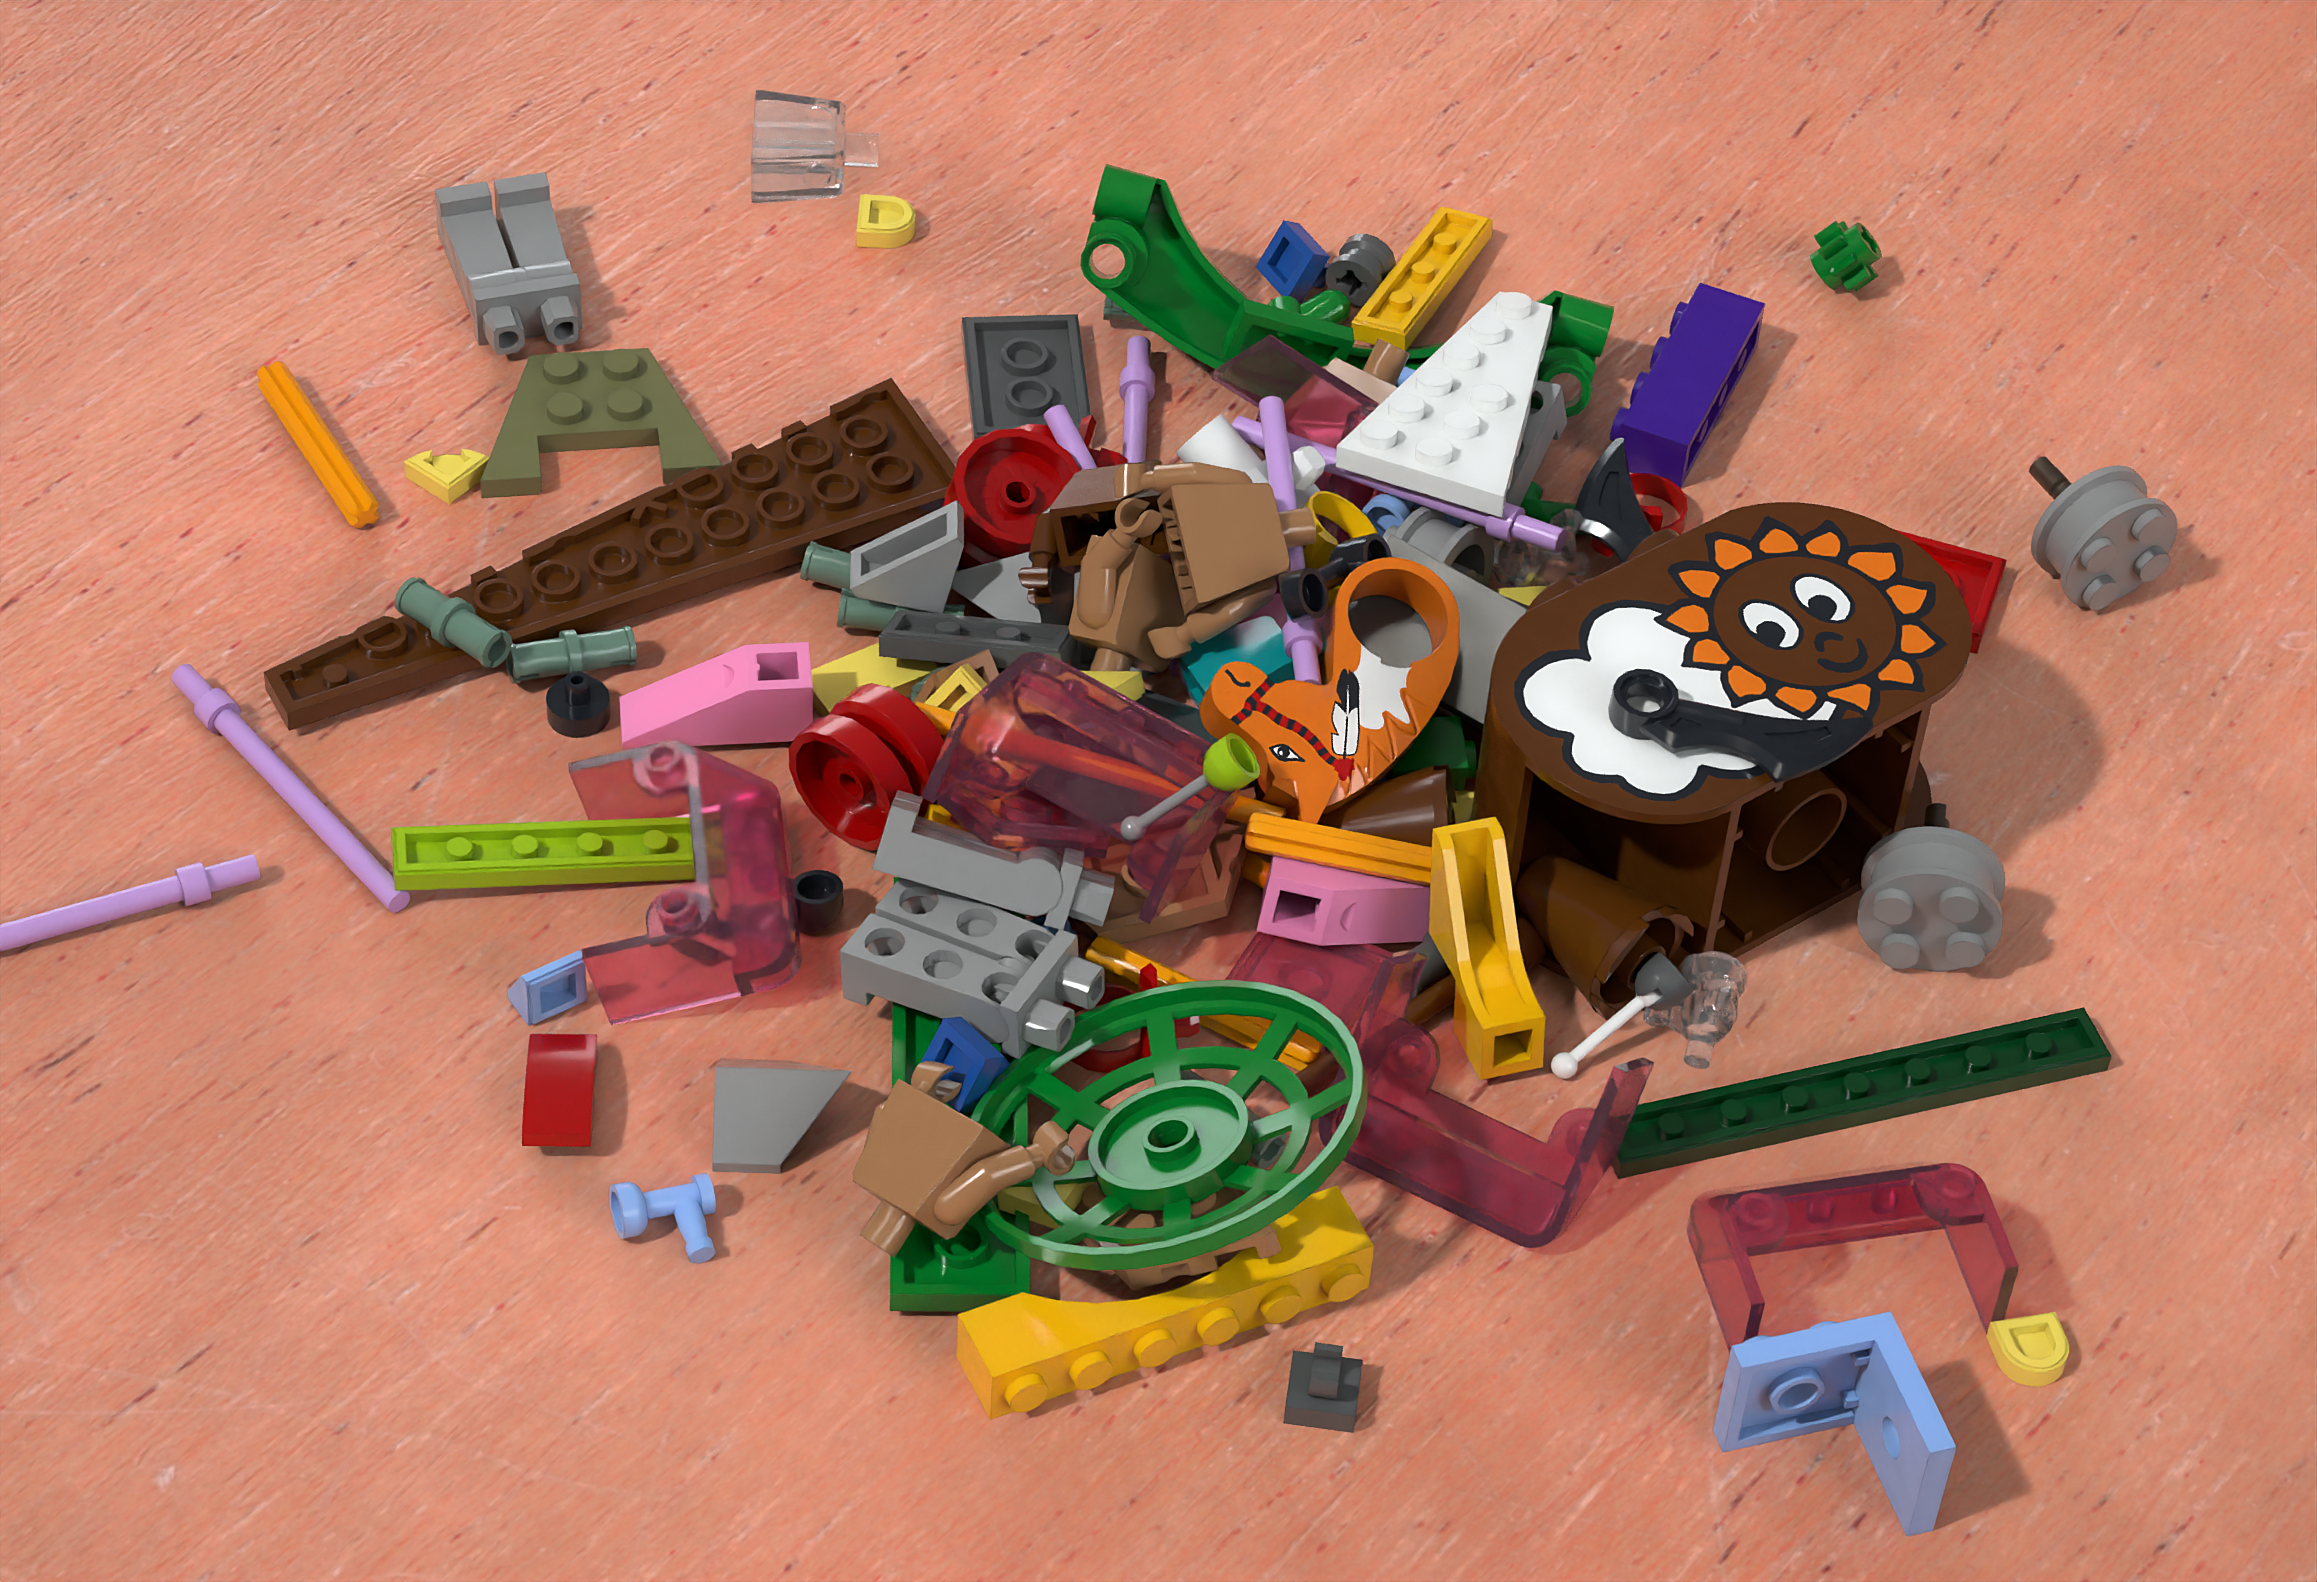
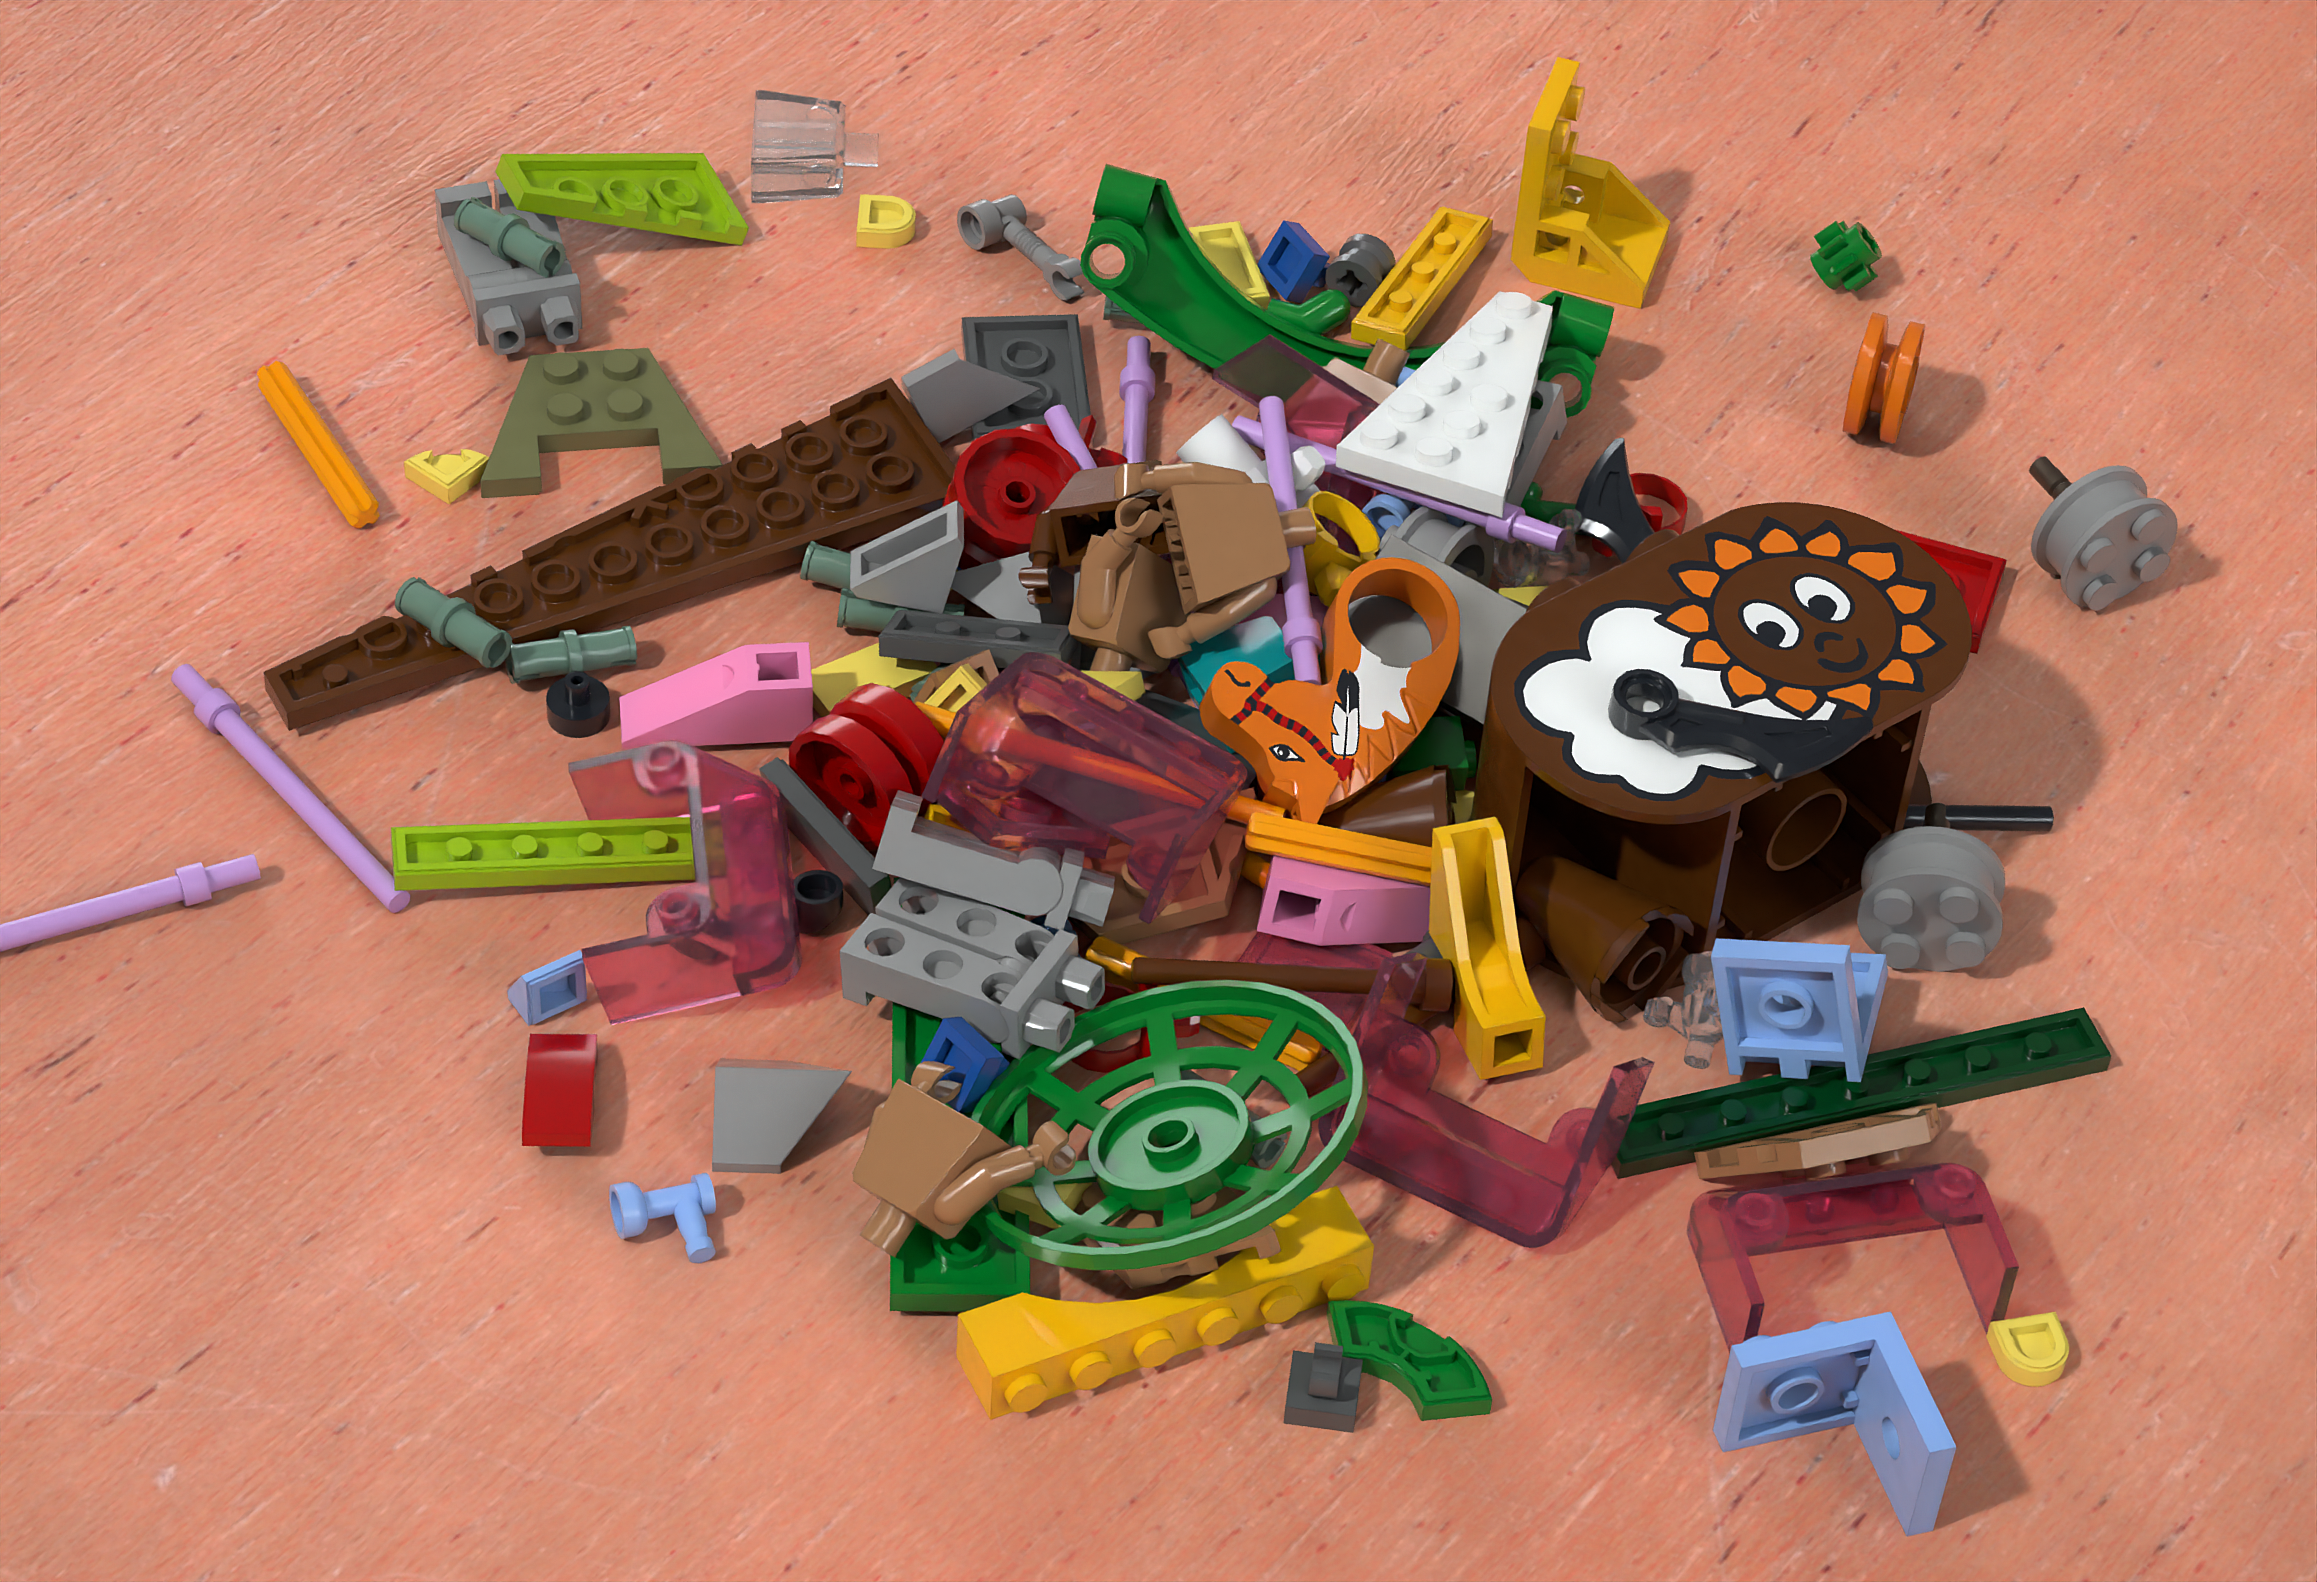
lime hinge [1120,733,1260,842] -> none
green tile [1222,296,1355,380] -> none
black bar [1279,533,1392,623] -> none
hinge [1551,952,1693,1079] -> none
dark purple brick [1610,283,1765,488] -> none
none -> sand green pin [454,197,565,278]
none -> lime wing [495,153,749,246]
none -> dark grey tile [759,757,892,916]
none -> light grey slope [901,349,1040,443]
none -> light grey brick [957,194,1084,300]
none -> reddish brown piece [1131,957,1453,1012]
none -> light yellow tile [1189,221,1270,310]
none -> green tile [1327,1300,1492,1421]
none -> yellow bracket [1510,57,1670,309]
none -> medium nougat wing [1694,1103,1942,1179]
none -> light blue bracket [1711,938,1888,1082]
none -> orange wheel [1843,312,1925,444]
none -> black bar [1903,804,2054,831]

